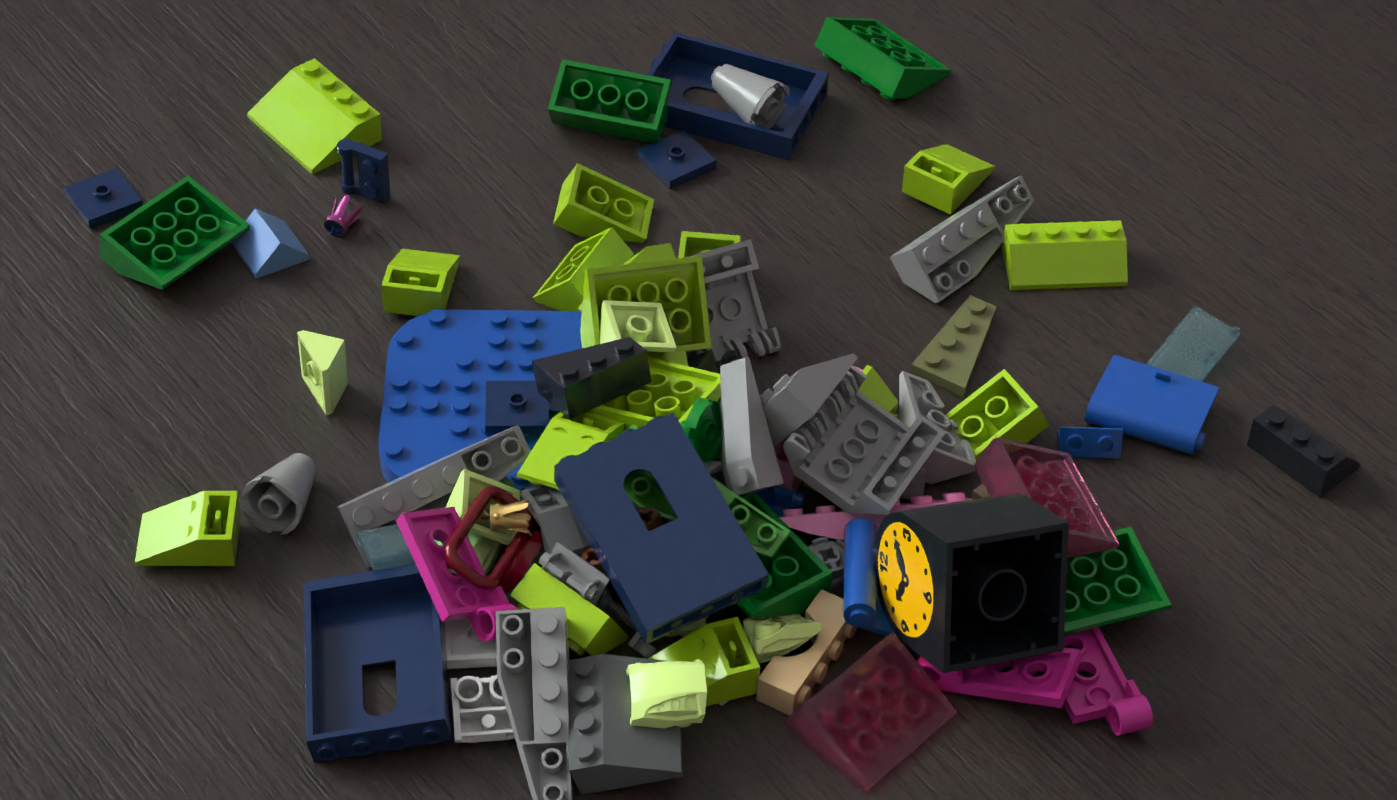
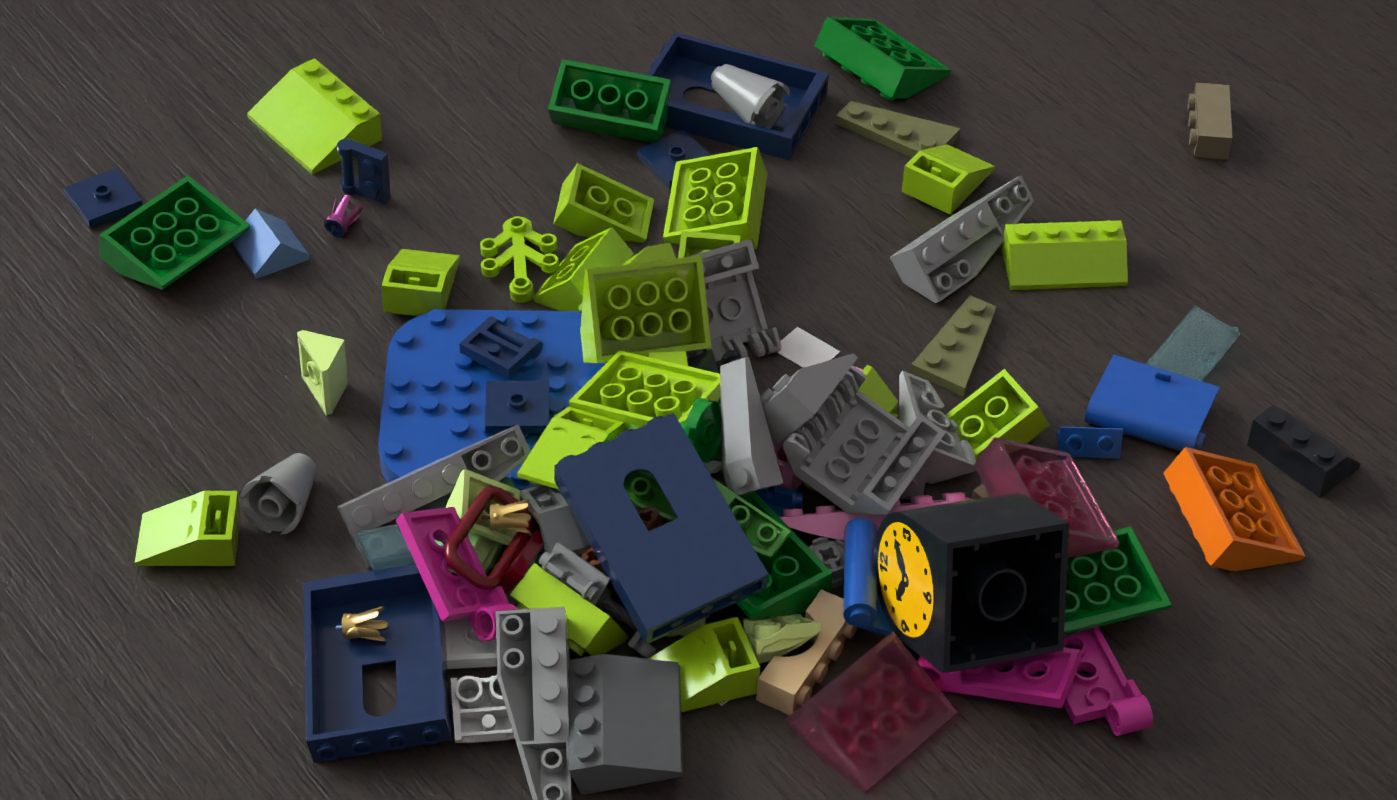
black wedge [532,337,651,420] -> none
yellowish green slope [600,300,677,352] -> none
yellowish green slope [626,659,707,729] -> none
none -> pearl gold piece [336,606,389,642]
none -> dark blue plate [459,316,543,378]
none -> lime plant [480,216,559,303]
none -> lime slope [663,147,767,249]
none -> white sticker [777,327,840,368]
none -> olive wing [835,101,961,158]
none -> orange slope [1163,447,1306,572]
none -> dark tan brick [1188,82,1233,160]

